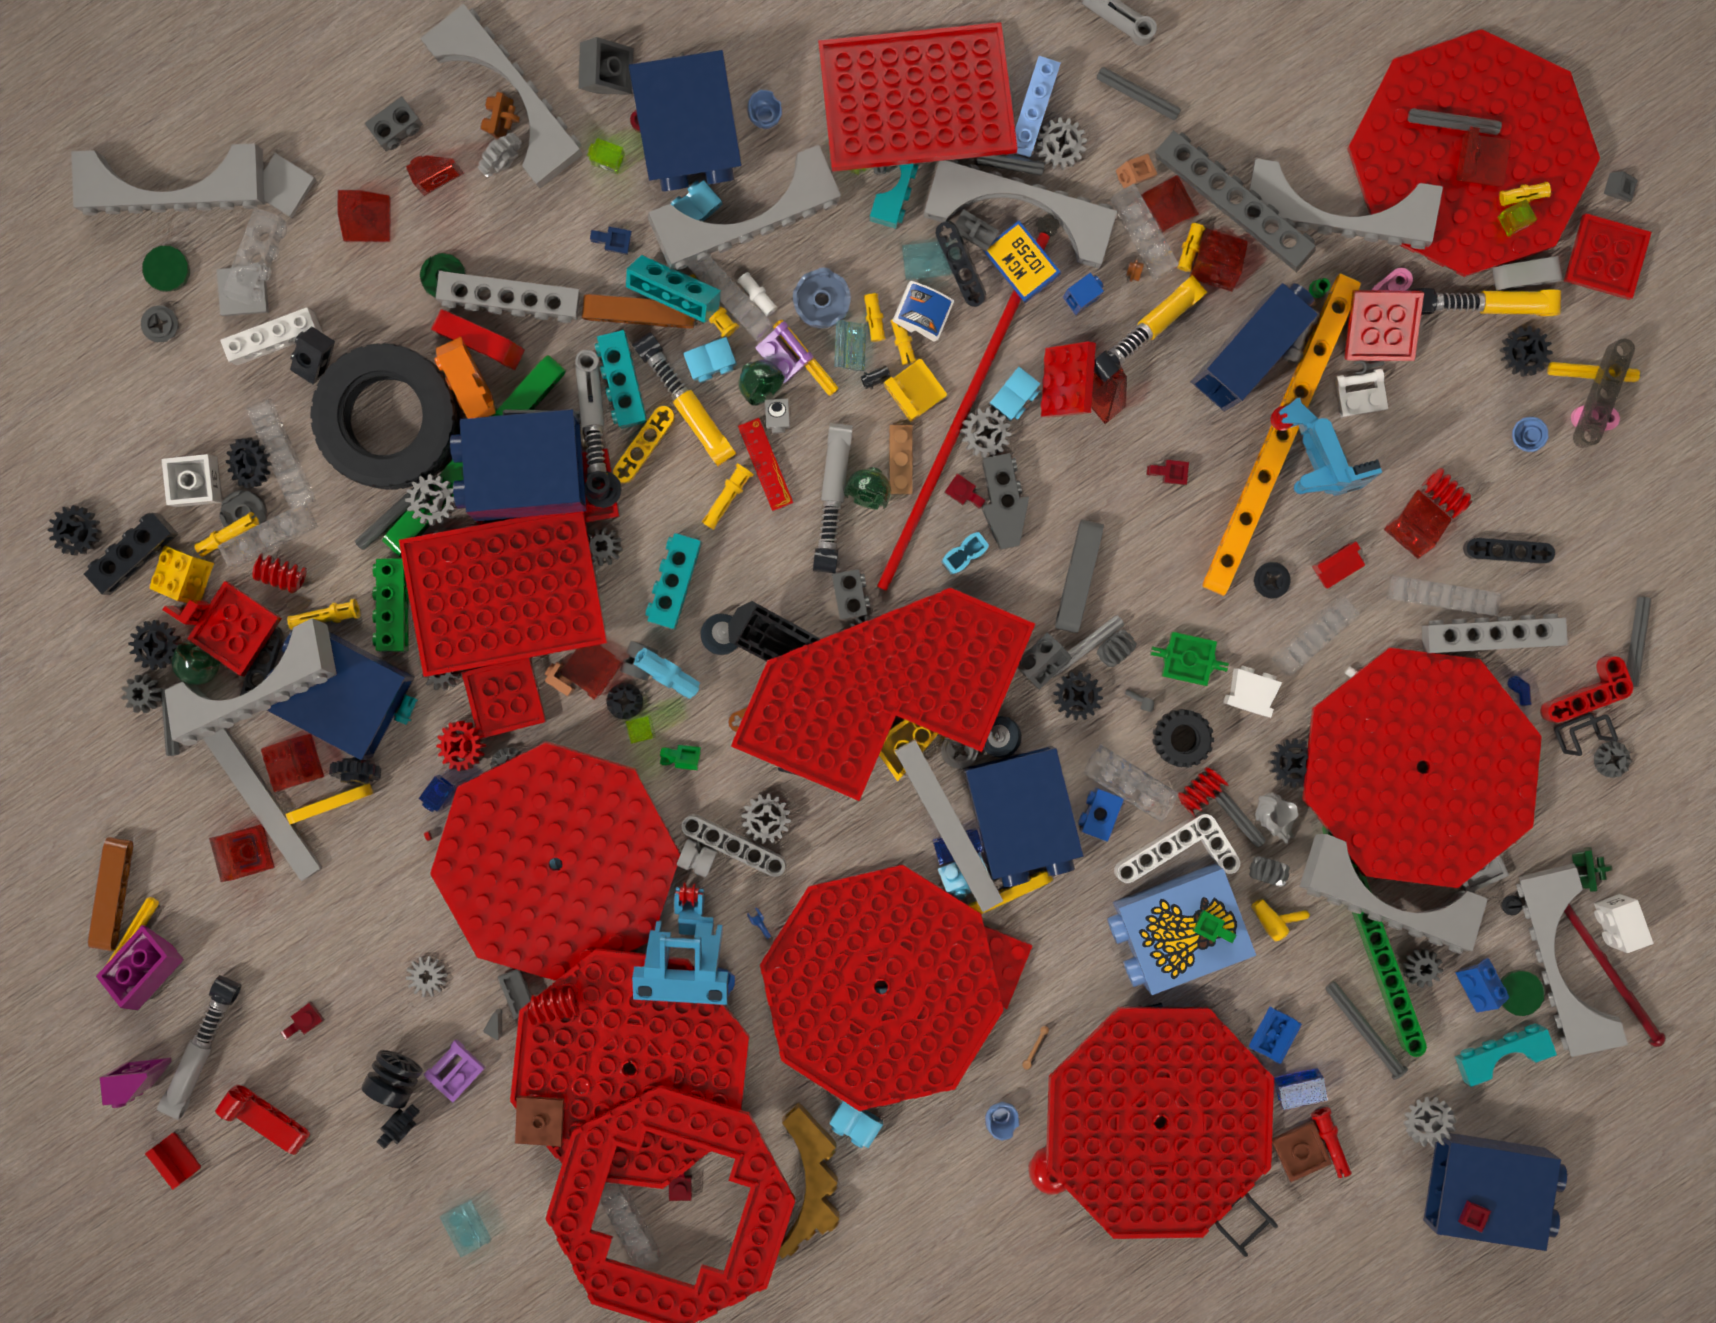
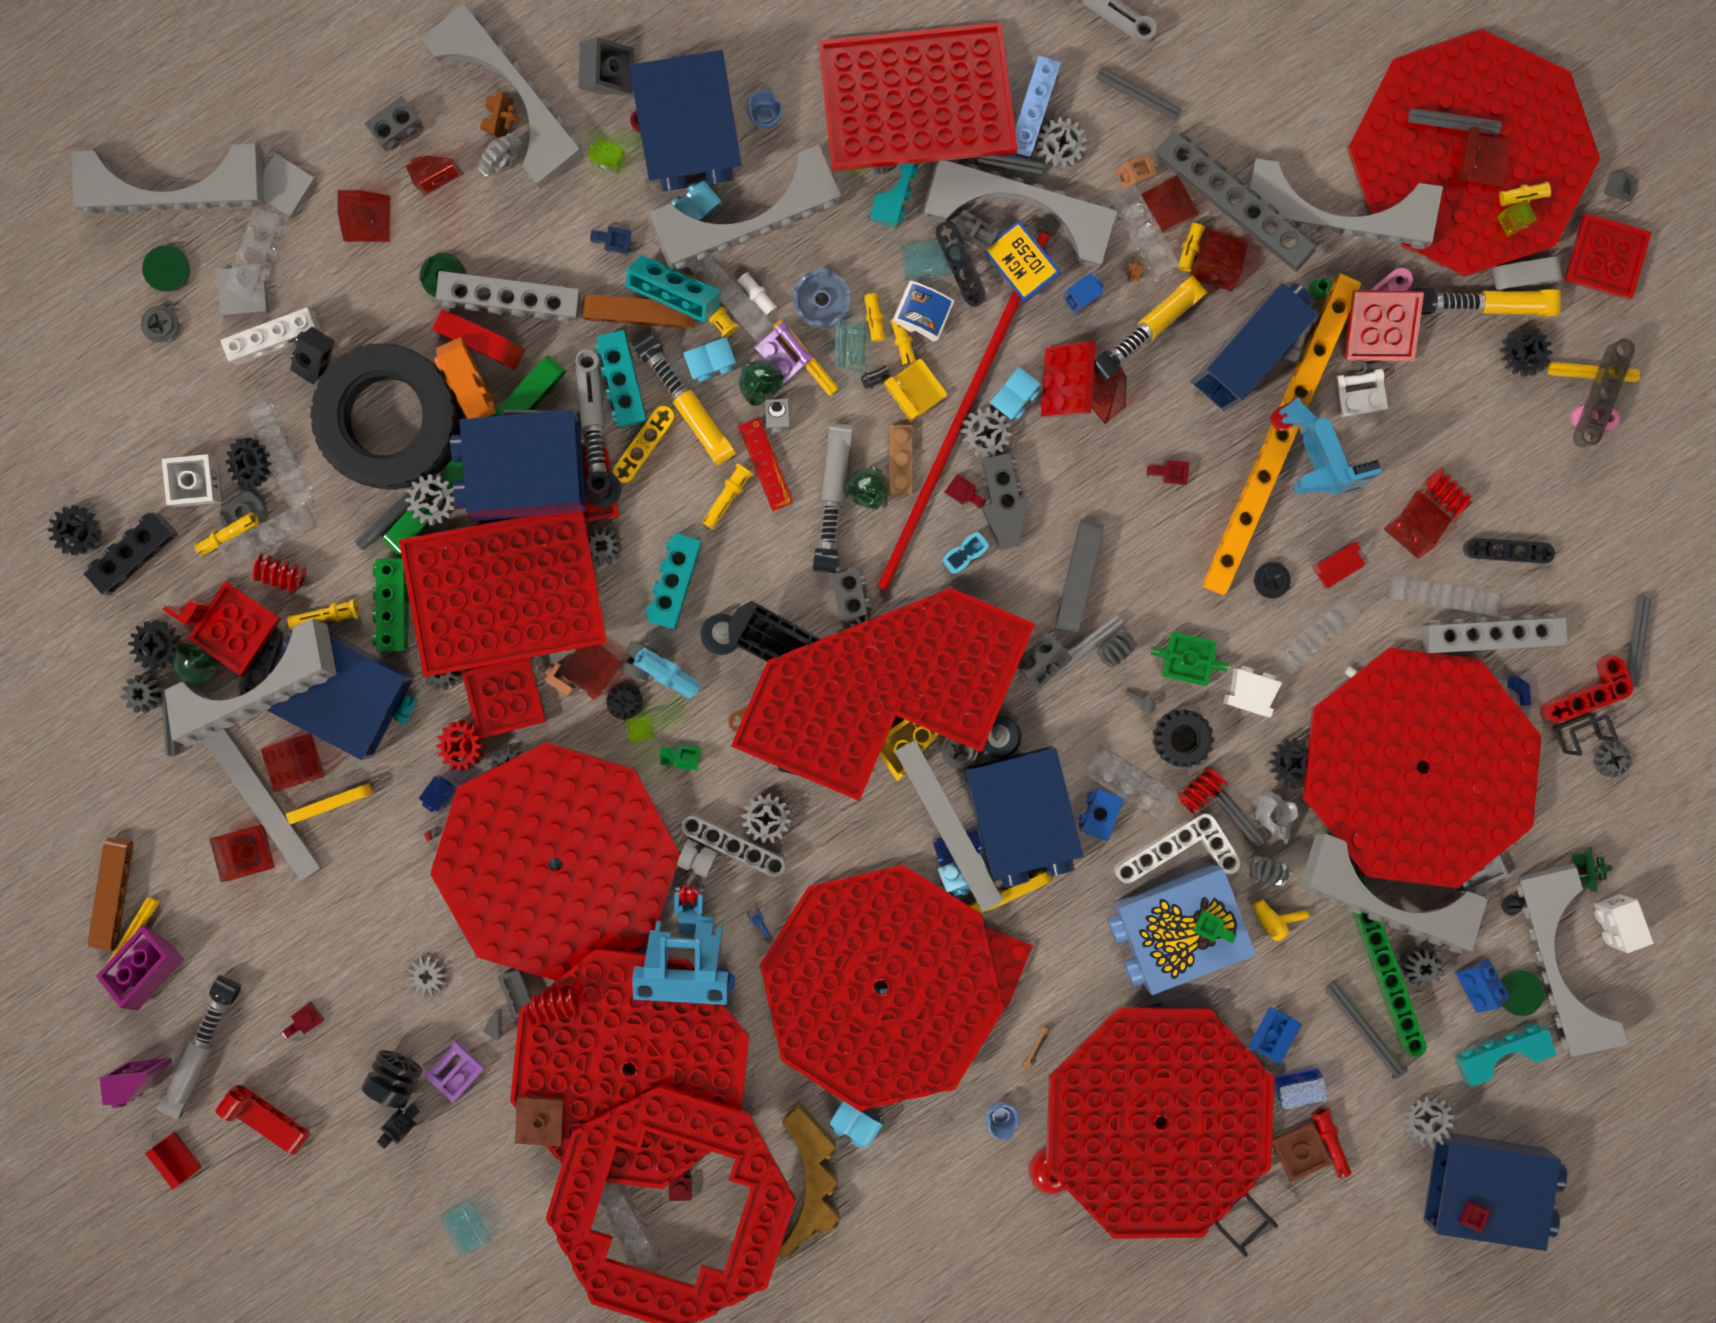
yellow bracket [149,546,214,603] -> none
black gear [329,757,382,785] -> none
black gear [1053,671,1103,721] -> none
medium blue hair [1512,417,1549,452] -> none
dark red bar [1564,904,1666,1047] -> none

